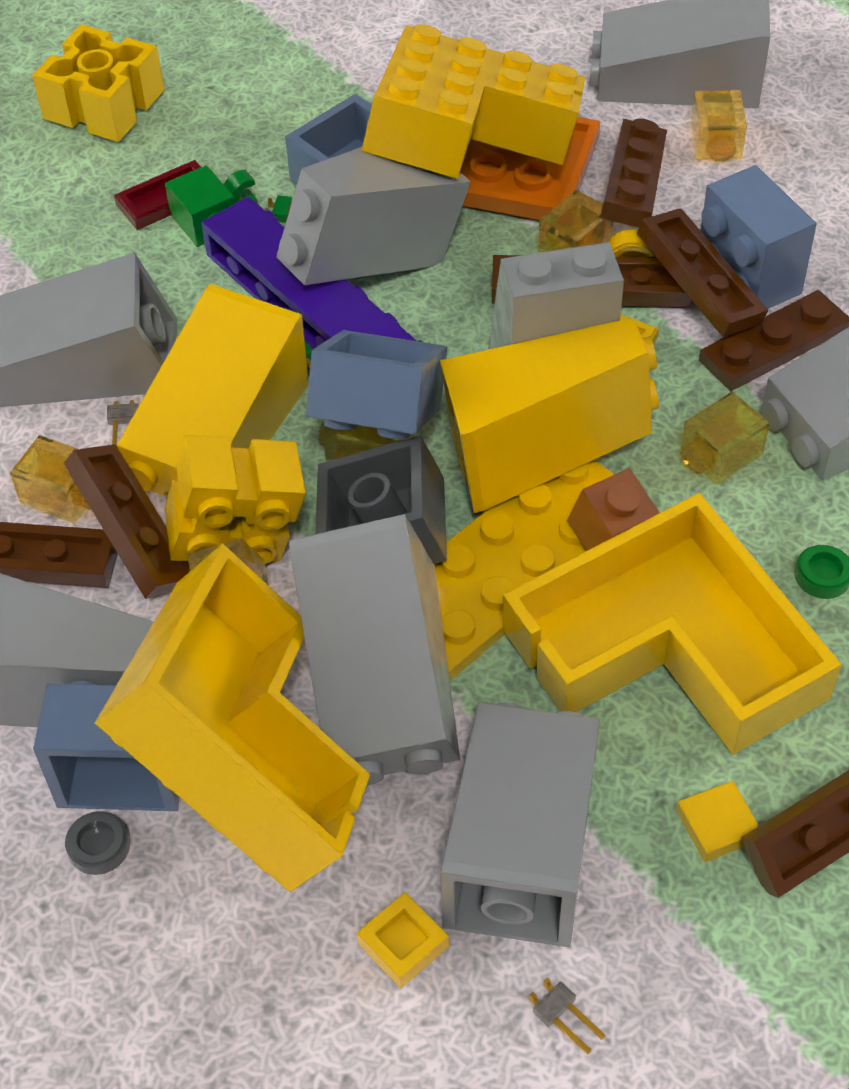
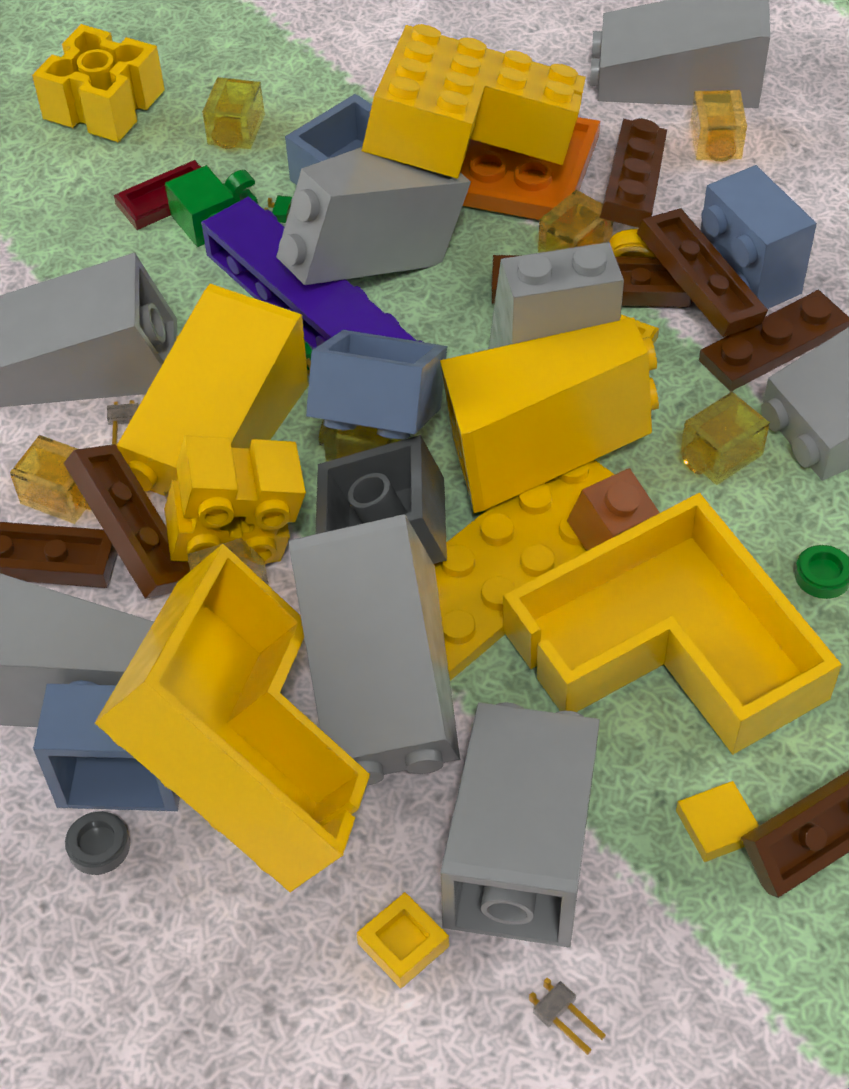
none -> clear yellow brick [202,77,265,149]

